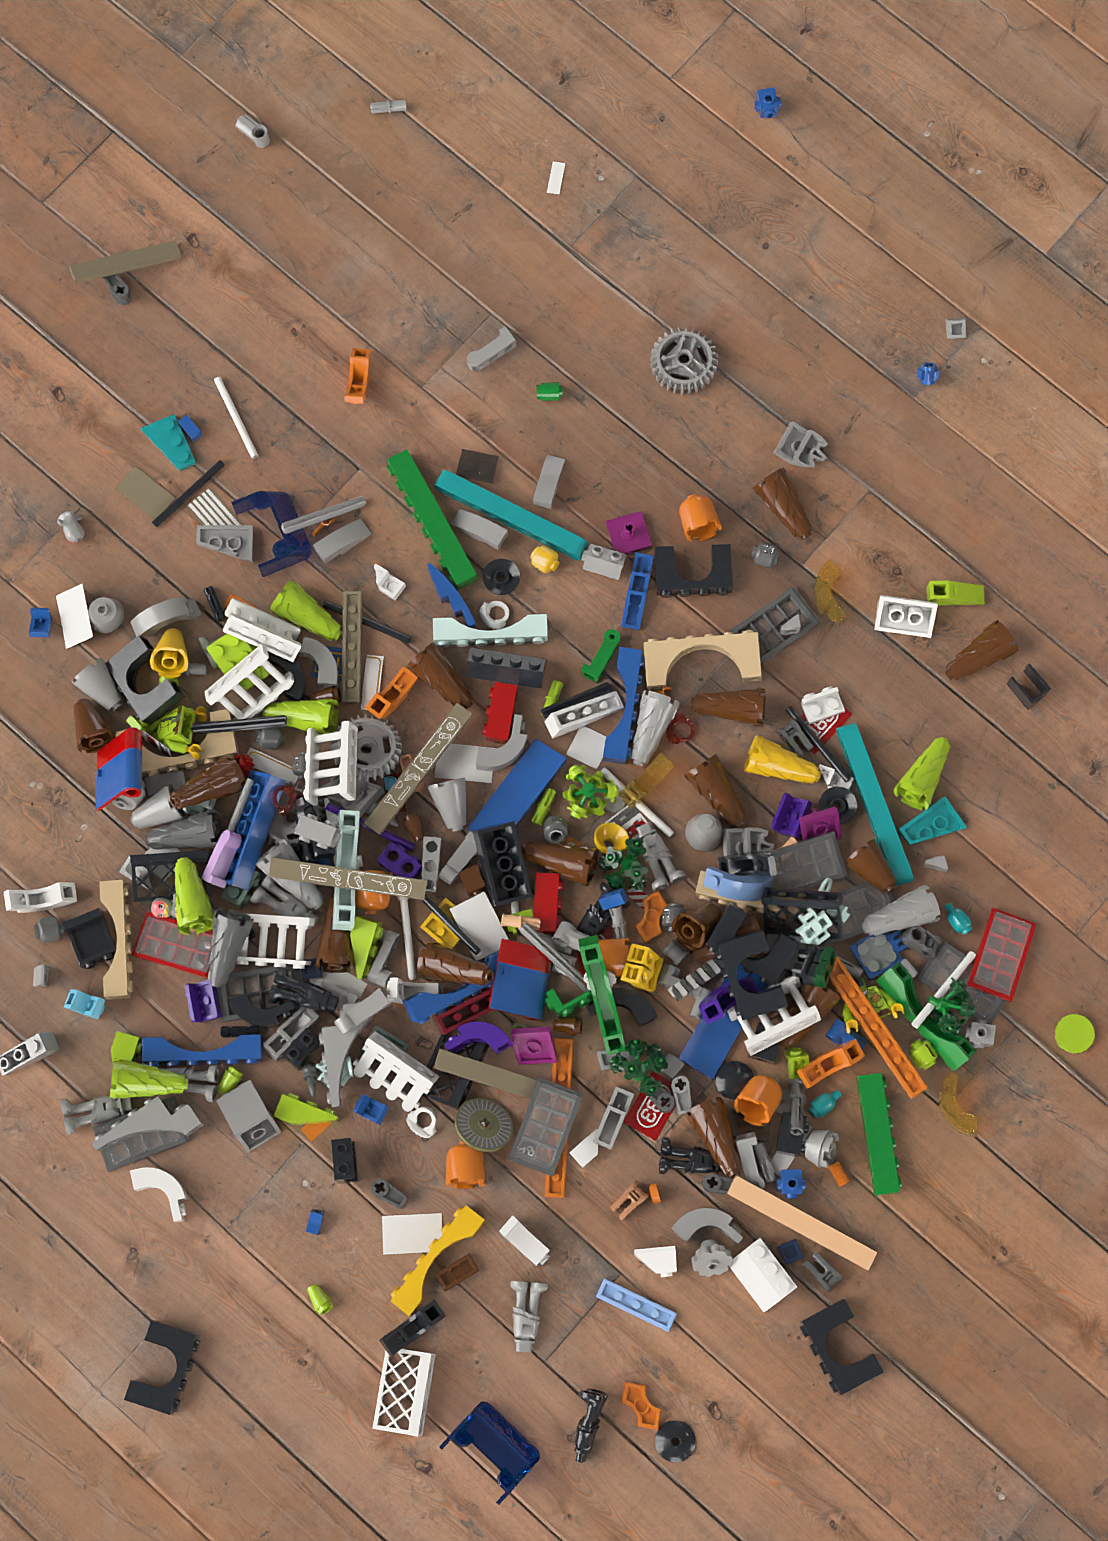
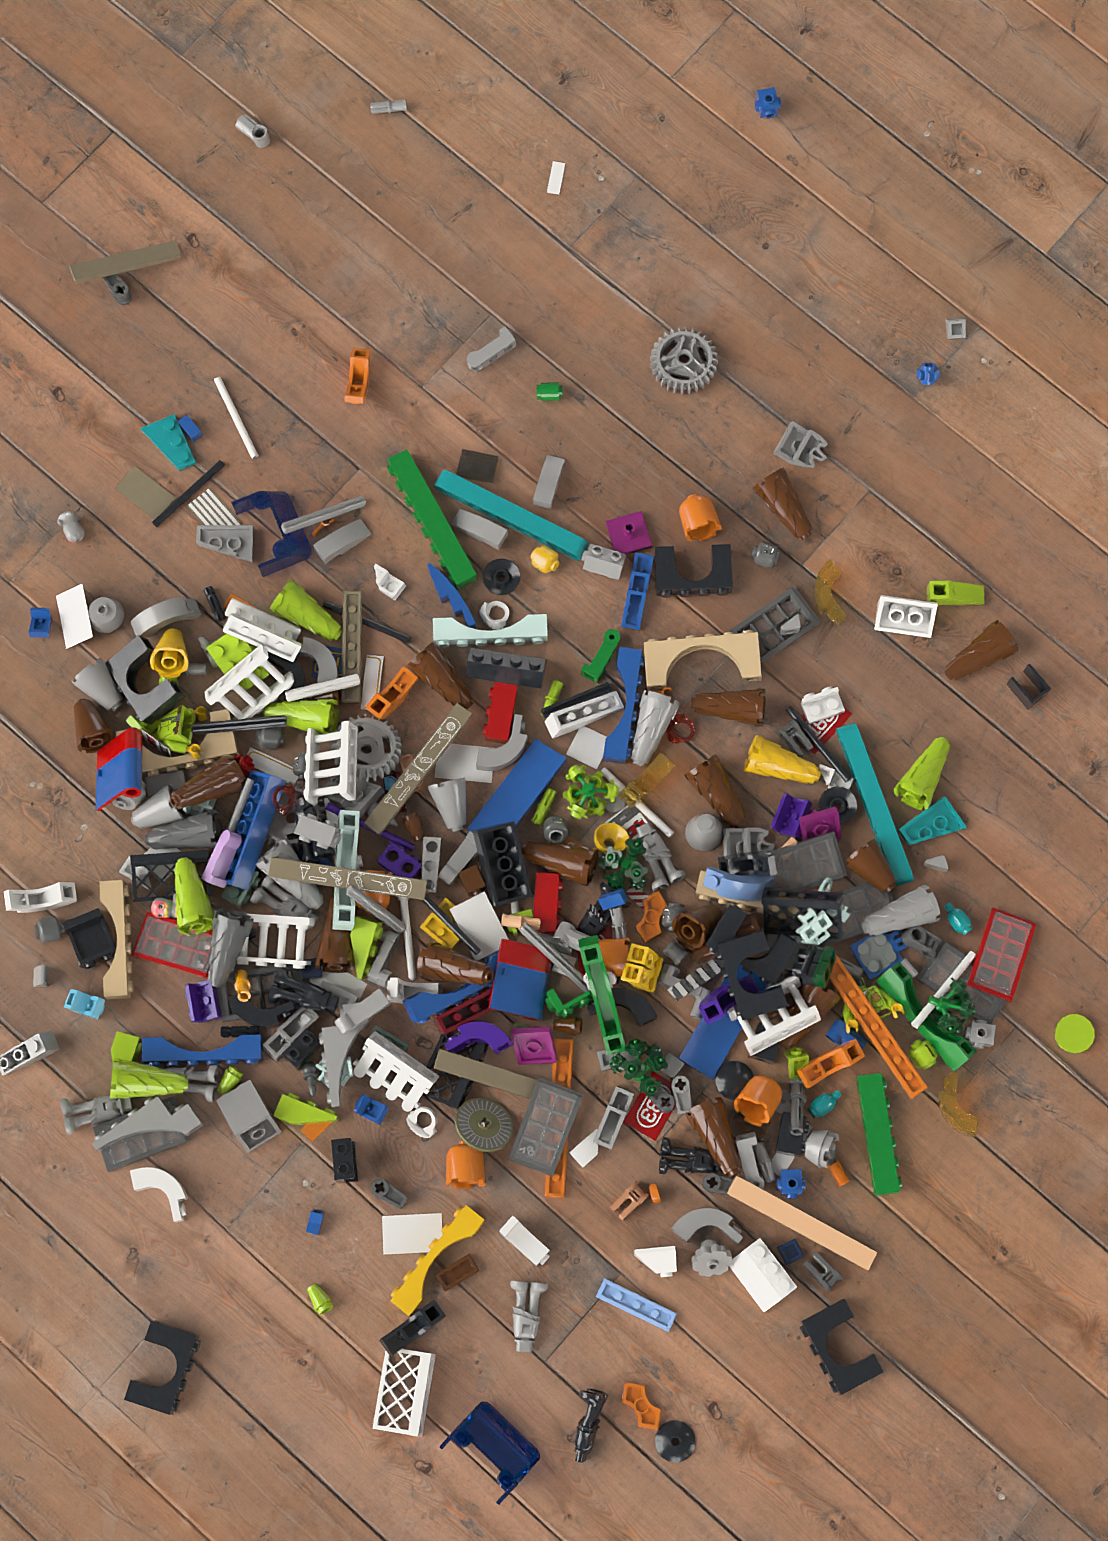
none -> light orange pin [235,970,251,1002]
none -> white axle [285,674,360,702]
none -> light grey axle [346,885,406,934]

